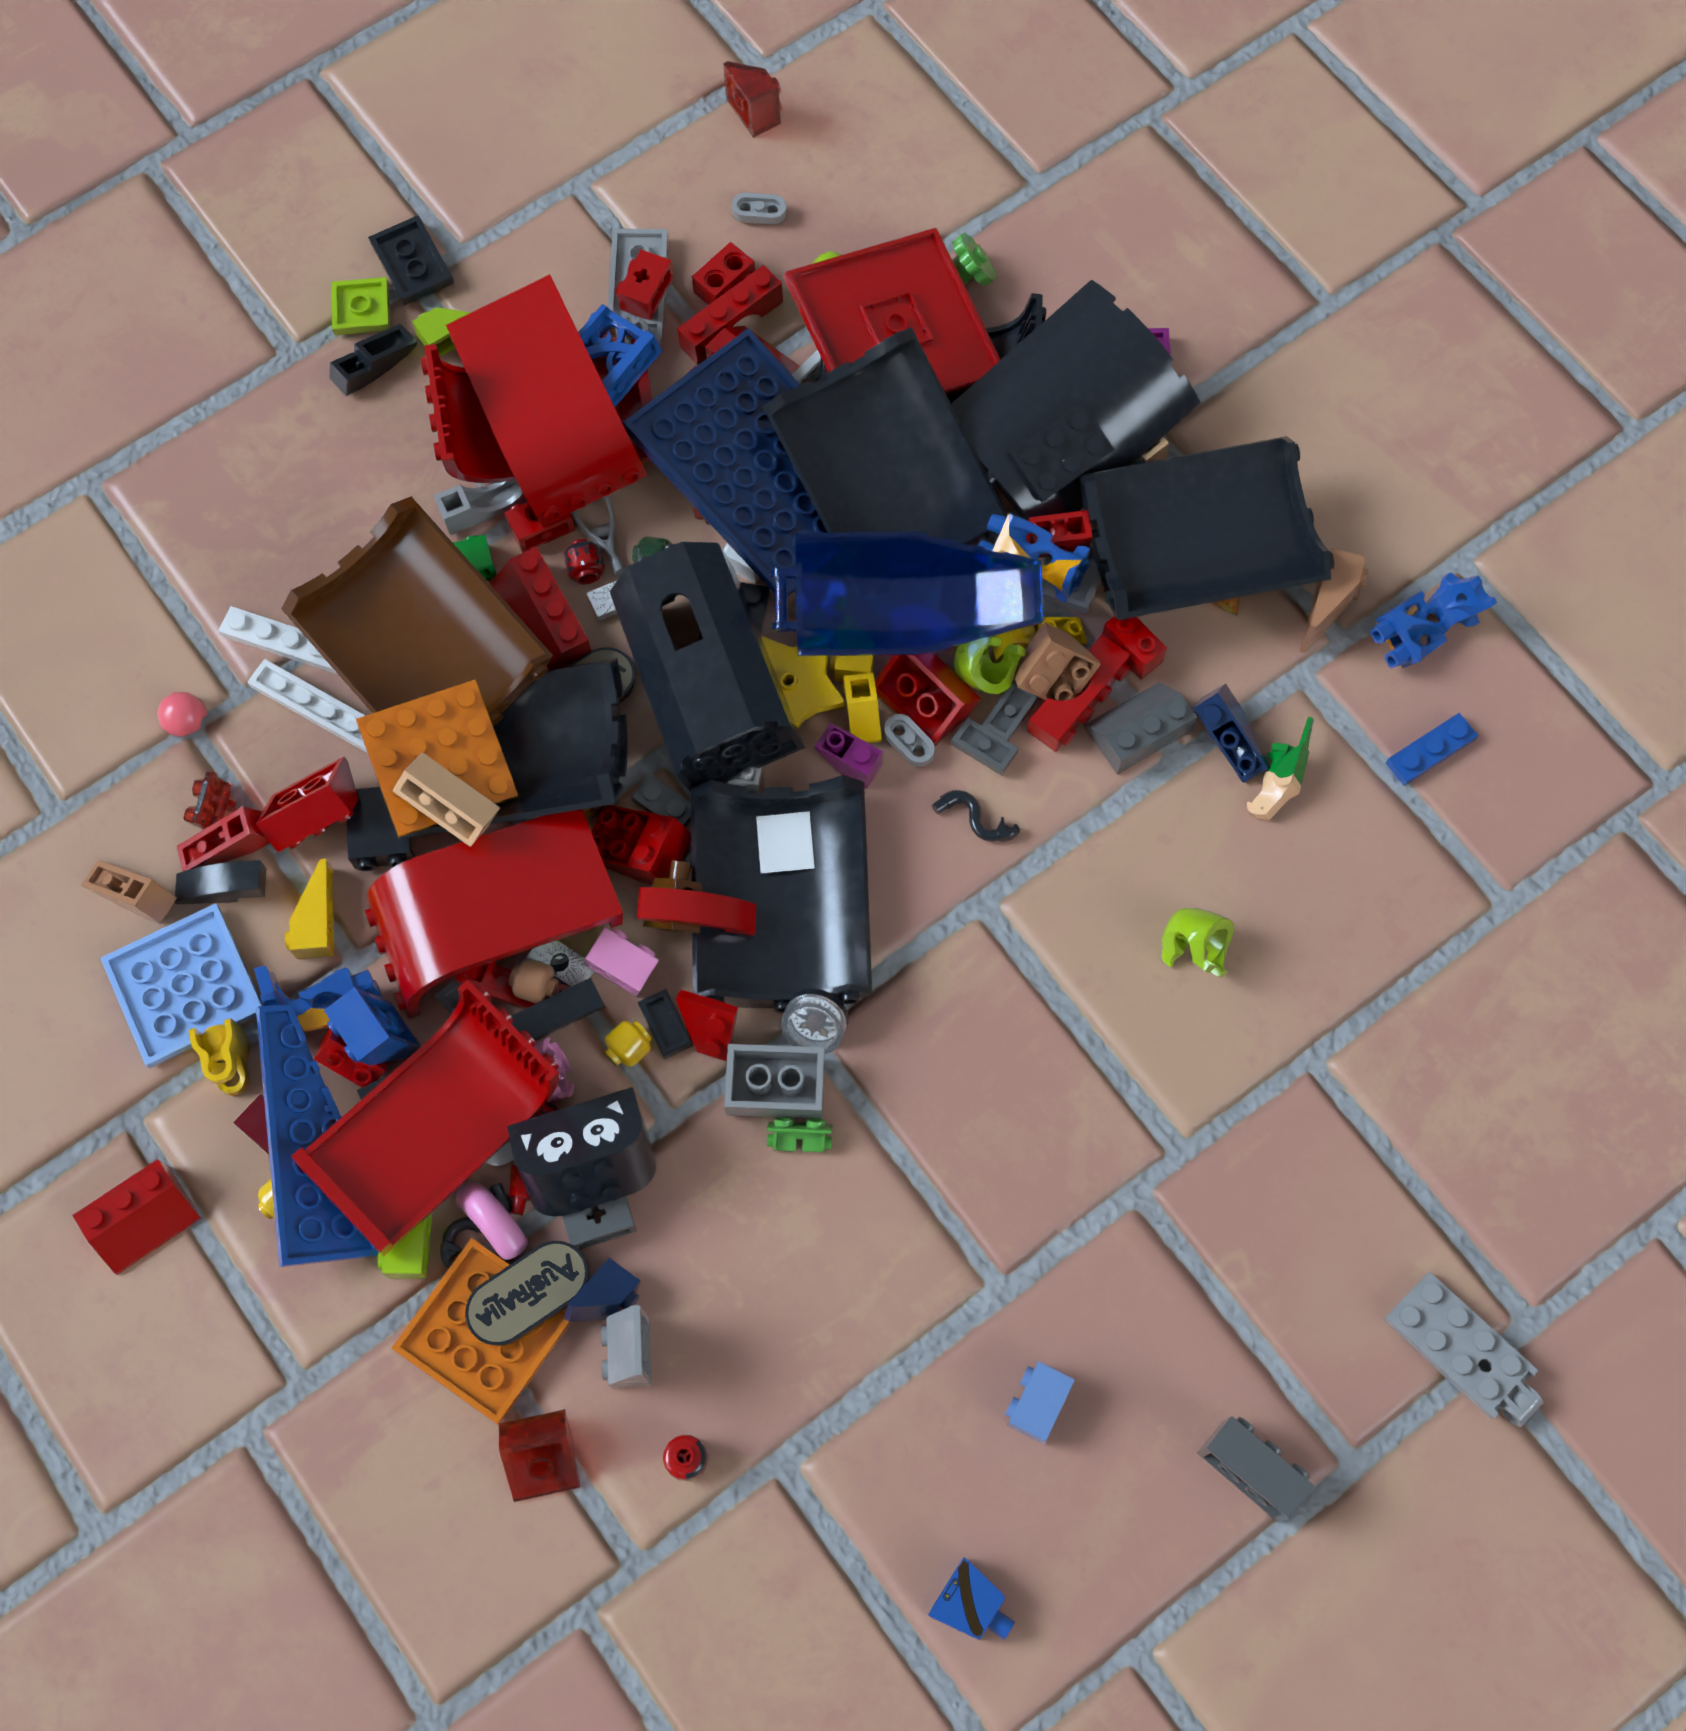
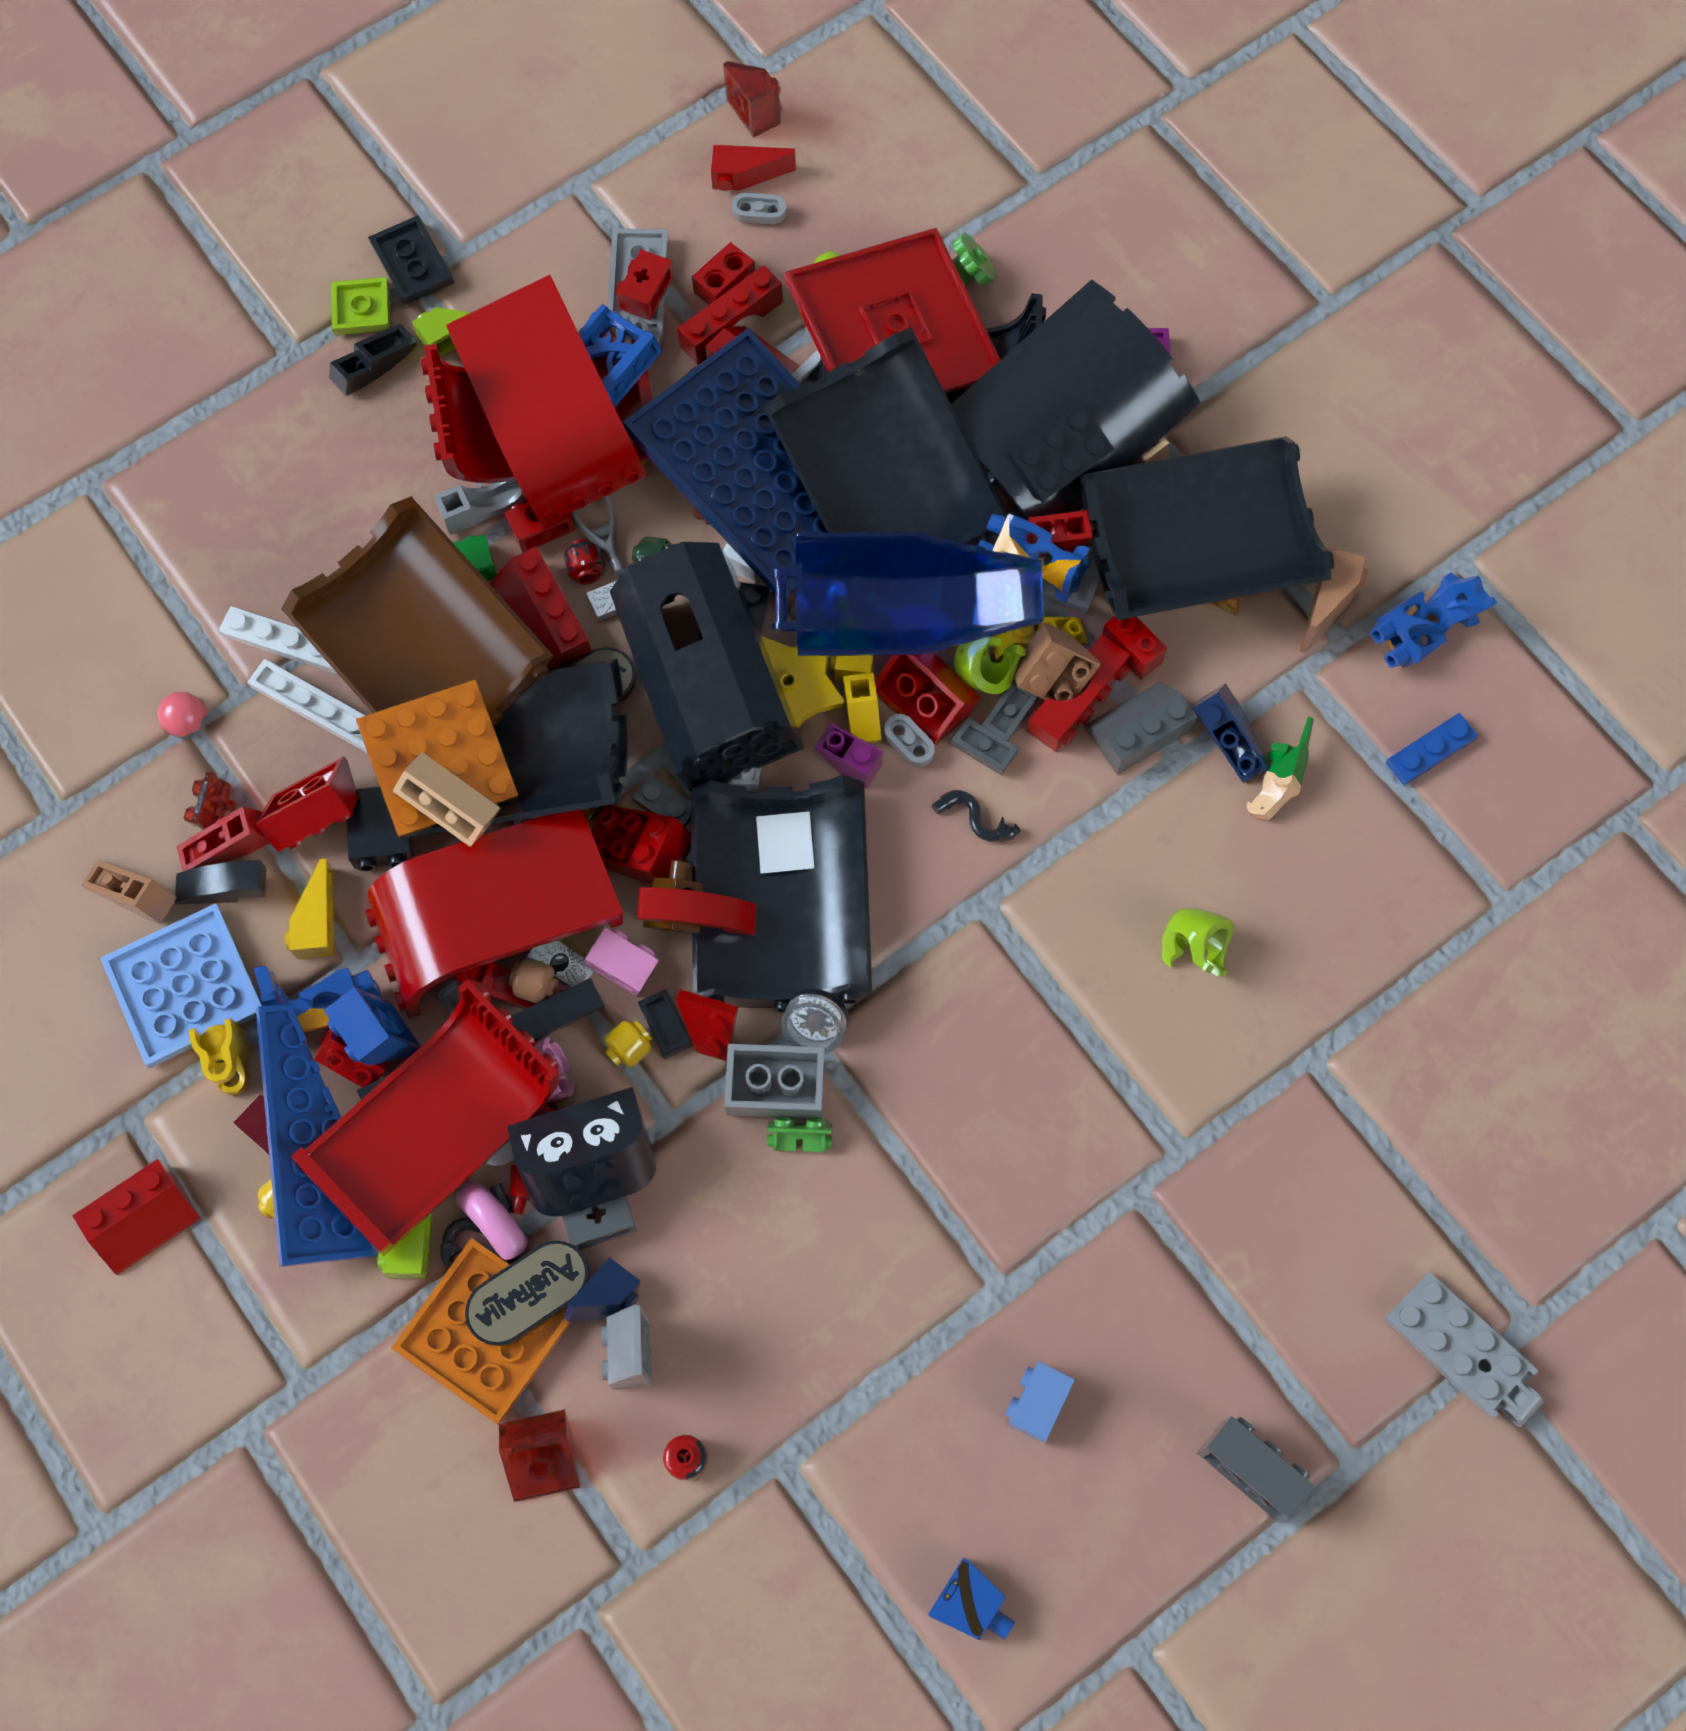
none -> red slope [711,145,796,191]

